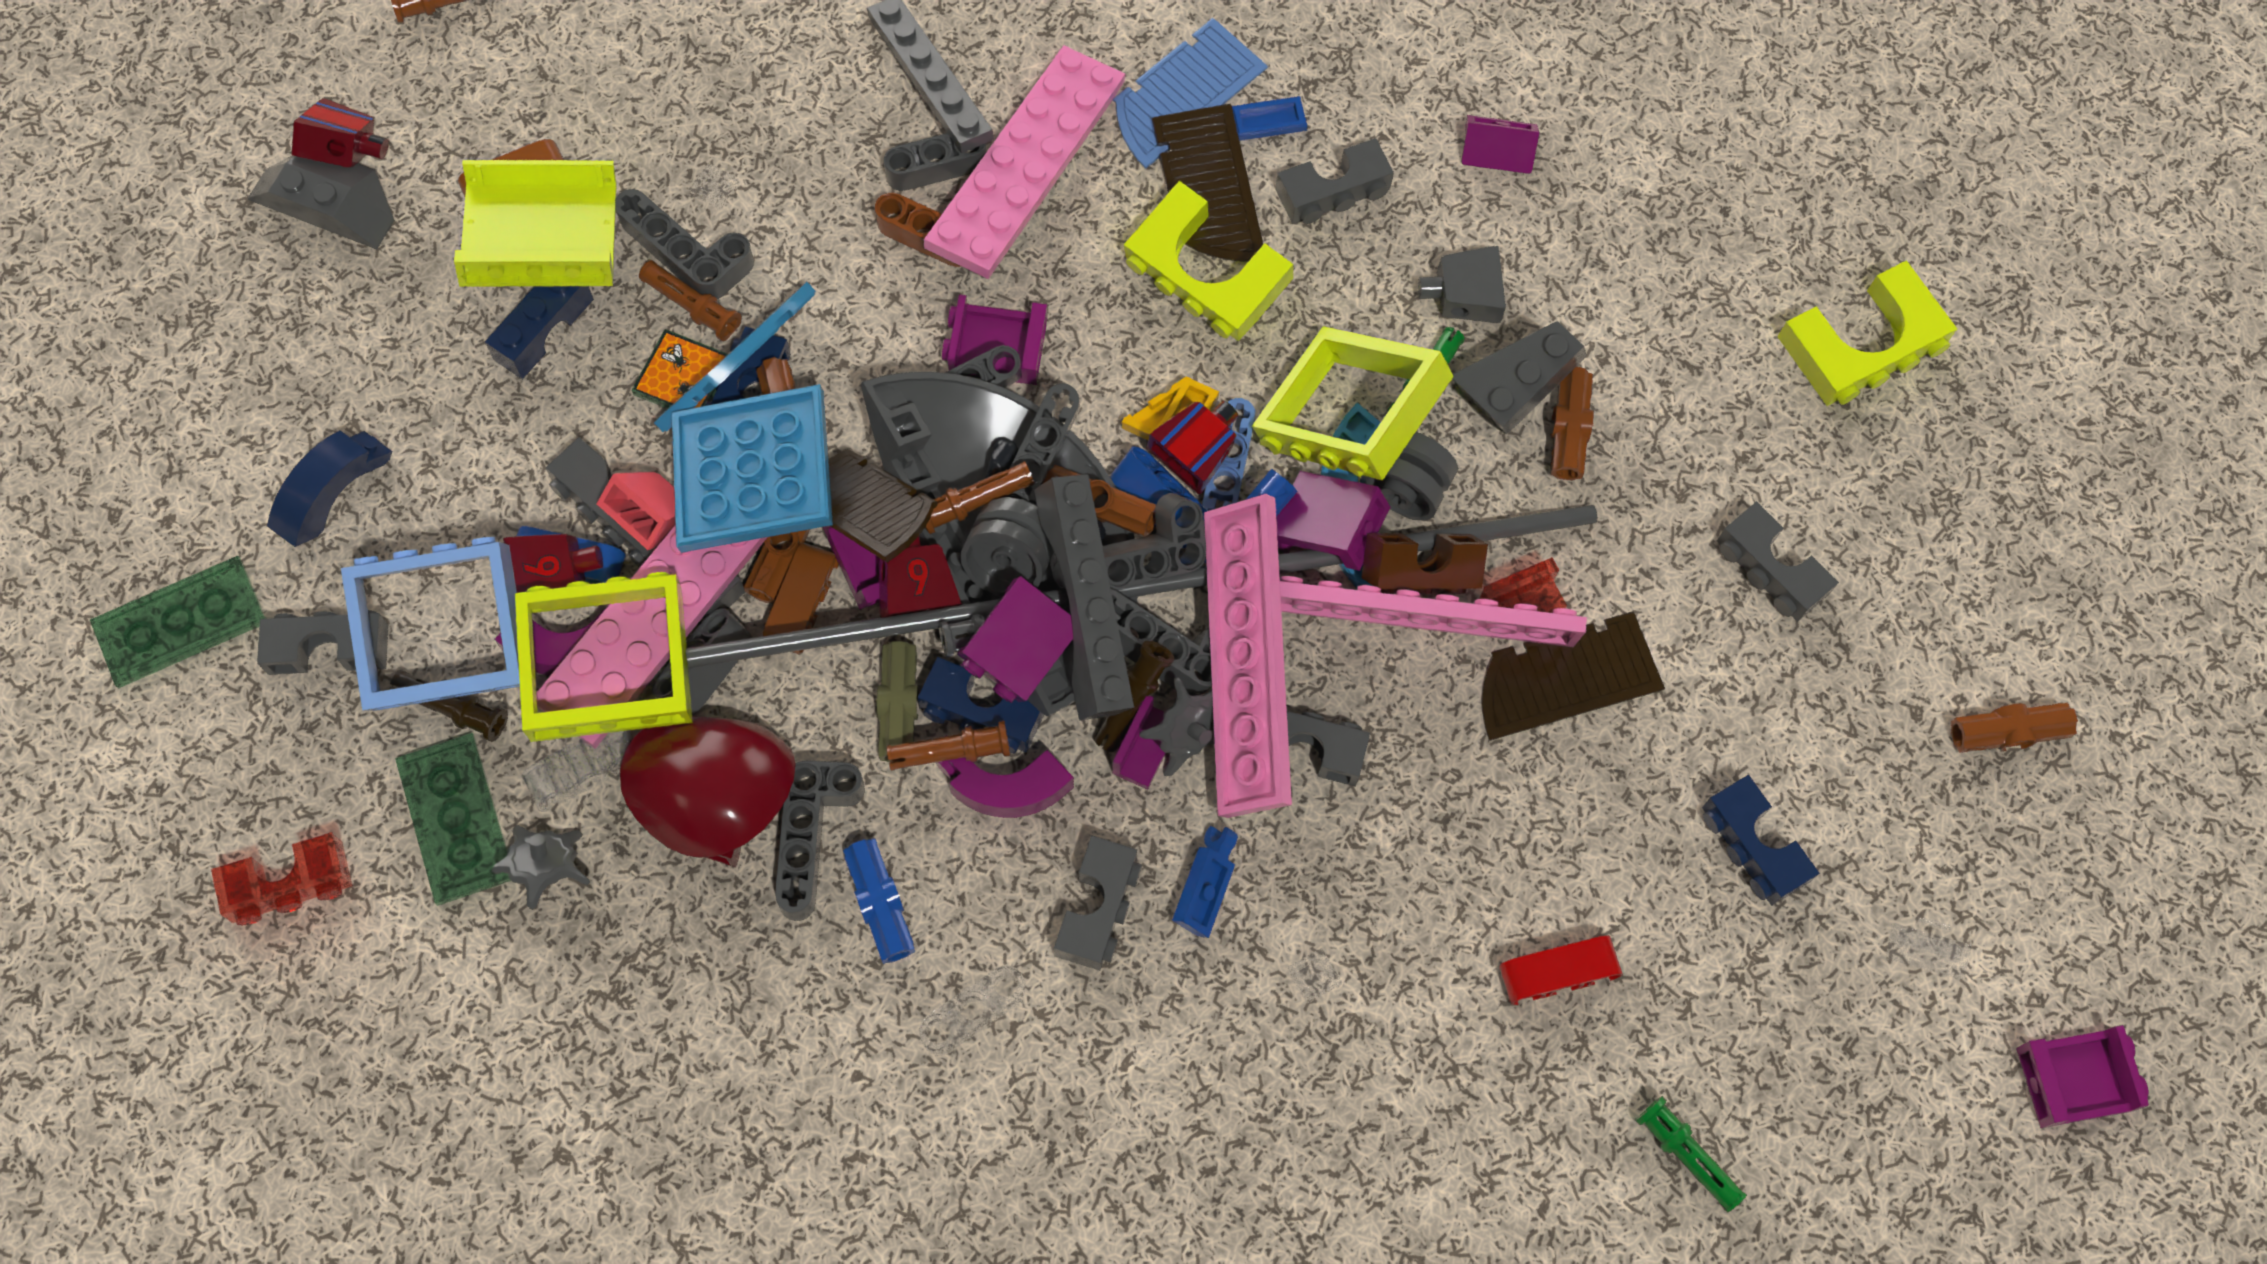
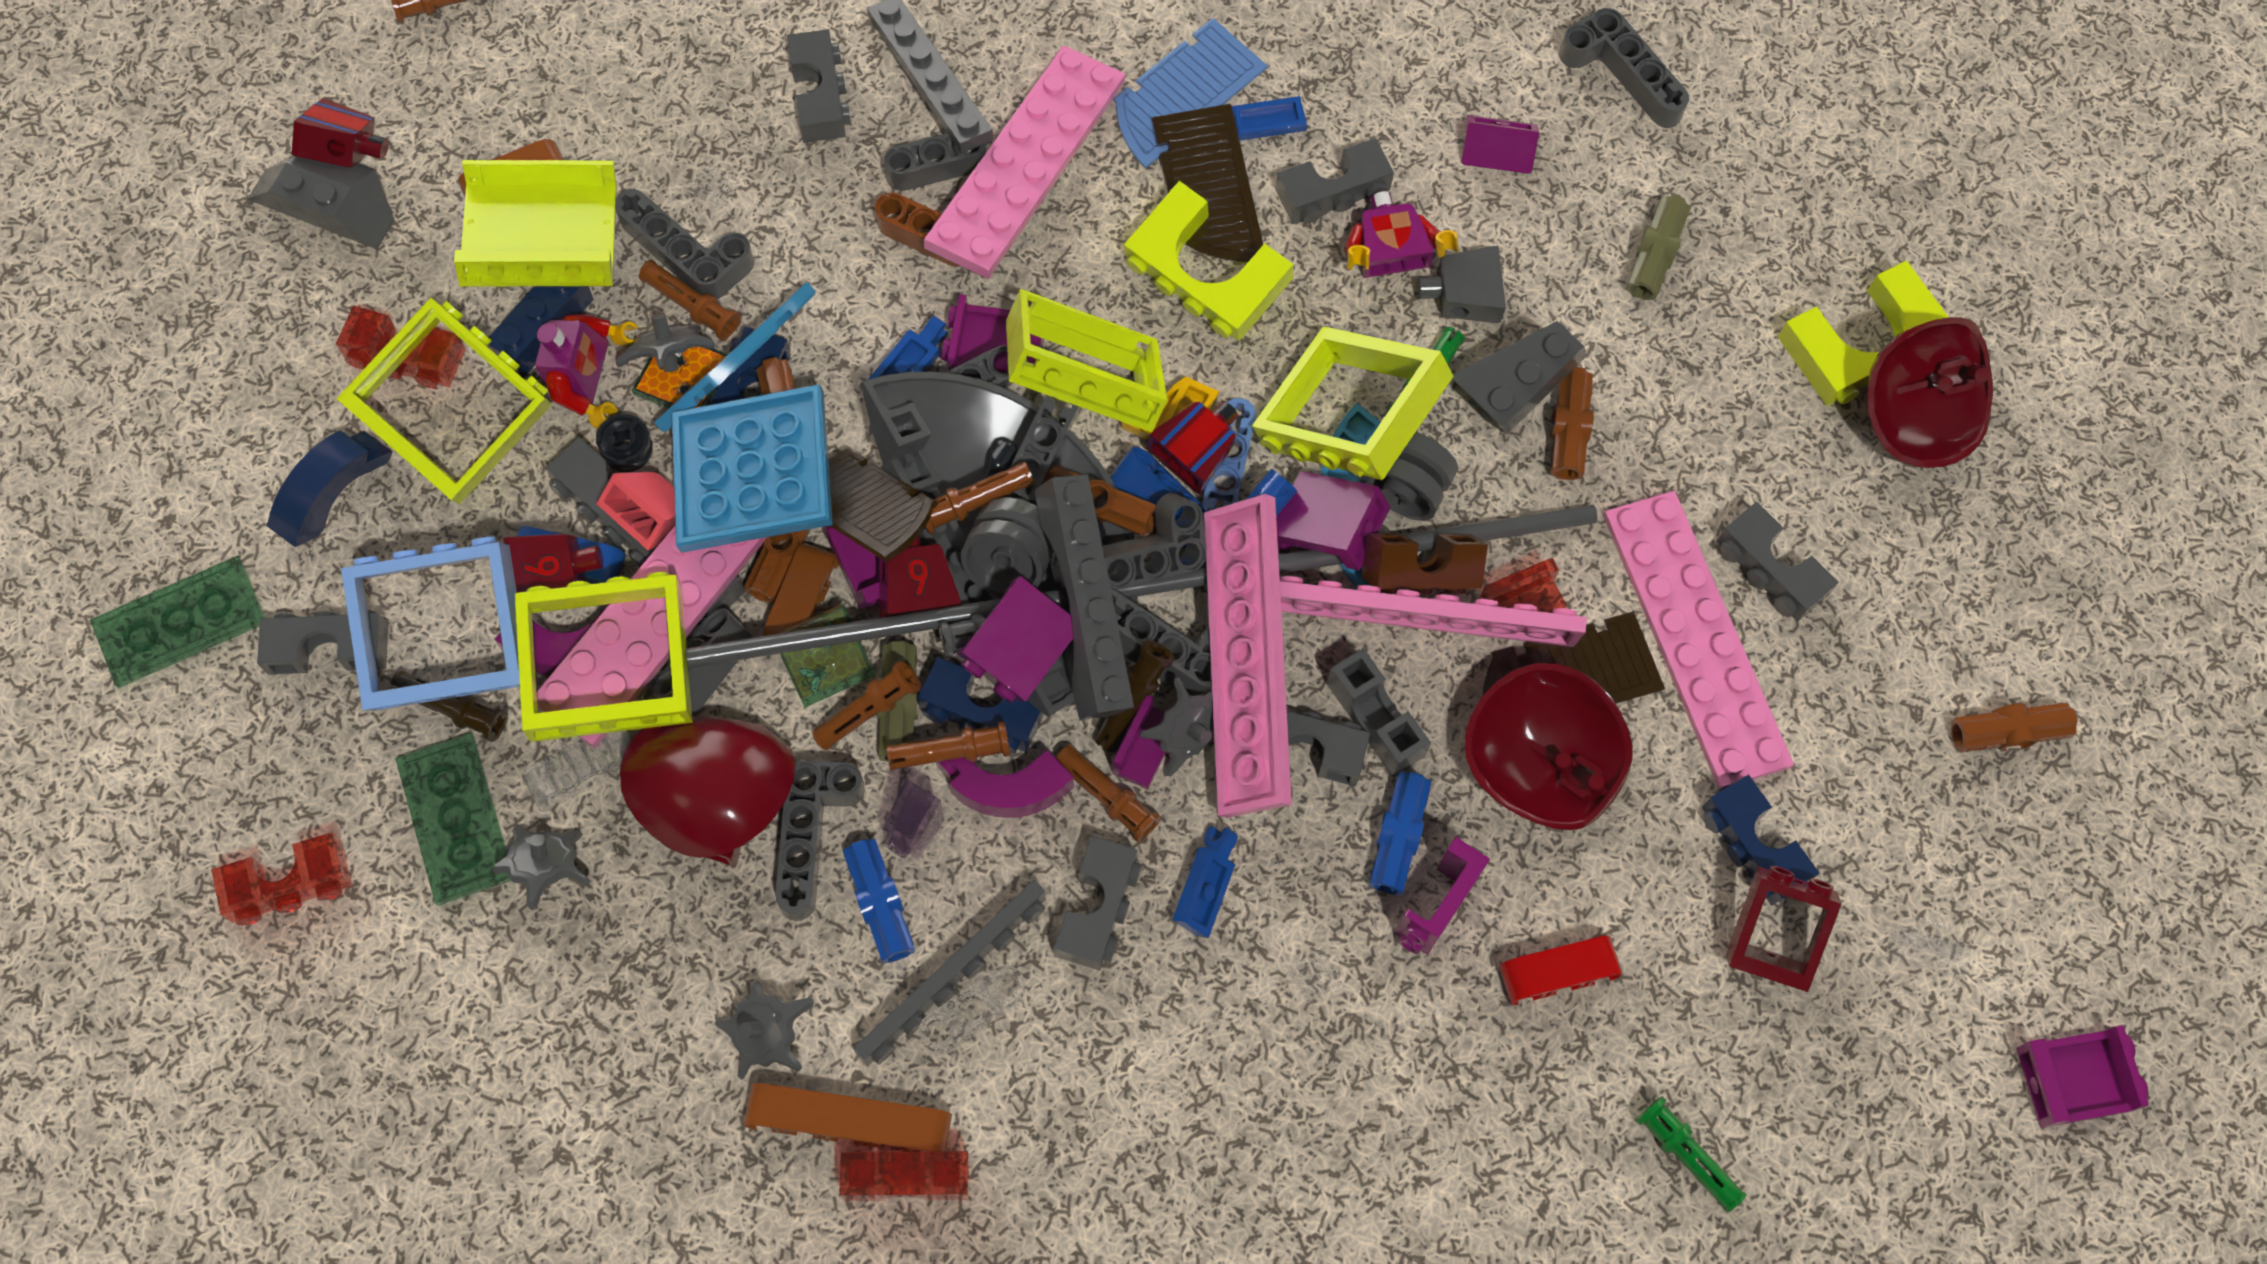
none -> neon yellow window [336,298,552,504]
none -> clear red arch [336,306,466,389]
none -> torso [535,314,638,429]
none -> black wheel [596,414,653,472]
none -> dark grey piece [616,314,715,372]
none -> dark grey piece [715,981,814,1080]
none -> dark orange beam [743,1083,952,1157]
none -> clear green tile [776,603,875,708]
none -> dark grey arch [787,29,851,143]
none -> dark orange pin [812,661,921,750]
none -> clear red arch [839,1151,970,1201]
none -> dark grey plate [853,880,1046,1067]
none -> blue plate [868,316,947,380]
none -> clear purple slope [882,779,945,860]
none -> neon yellow window [1006,288,1168,433]
none -> dark orange pin [1056,744,1161,843]
none -> dark grey arch [1327,648,1431,777]
none -> torso [1344,191,1459,278]
none -> blue piece [1369,772,1432,895]
none -> magenta panel [1394,837,1490,955]
none -> dark red piece [1465,663,1633,831]
none -> dark grey beam [1559,8,1689,128]
none -> bright pink plate [1603,491,1794,790]
none -> olive piece [1626,194,1691,300]
none -> dark red window [1726,866,1842,992]
none -> dark red piece [1867,317,1993,468]

